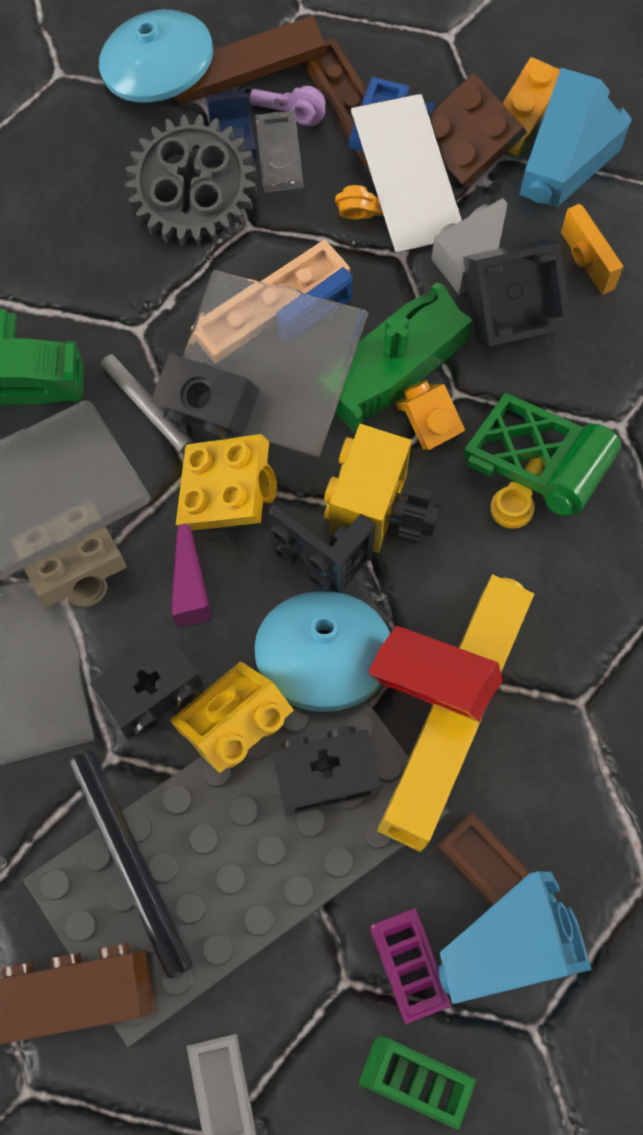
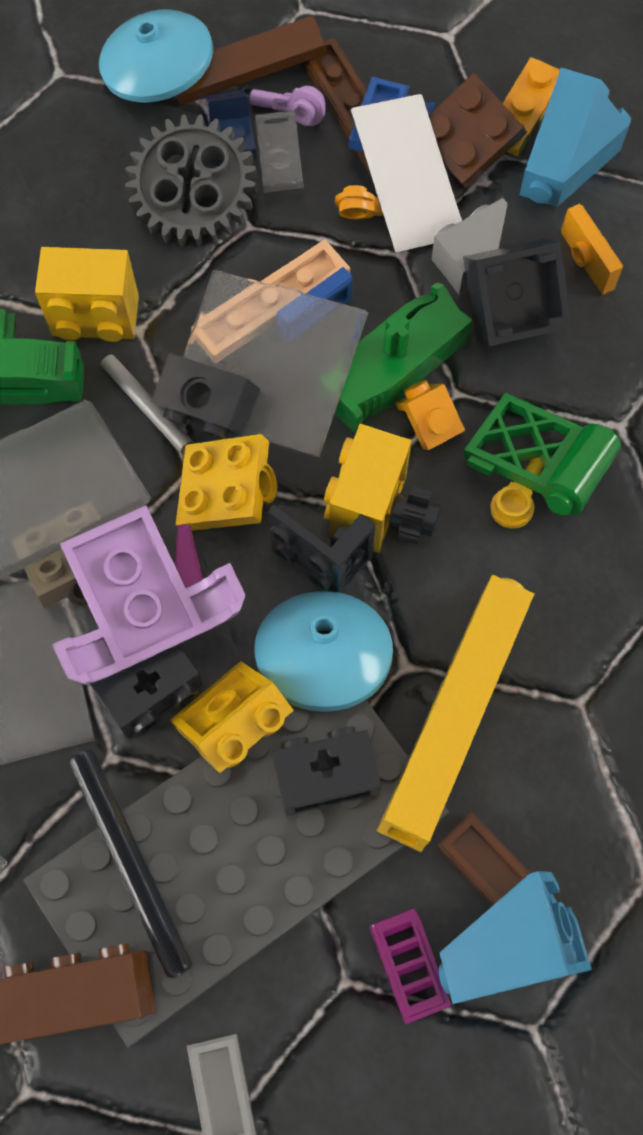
green slope [359,1036,476,1130] -> none
red piece [368,626,503,723] -> none
none -> yellow brick [35,247,139,342]
none -> lavender piece [52,505,245,685]

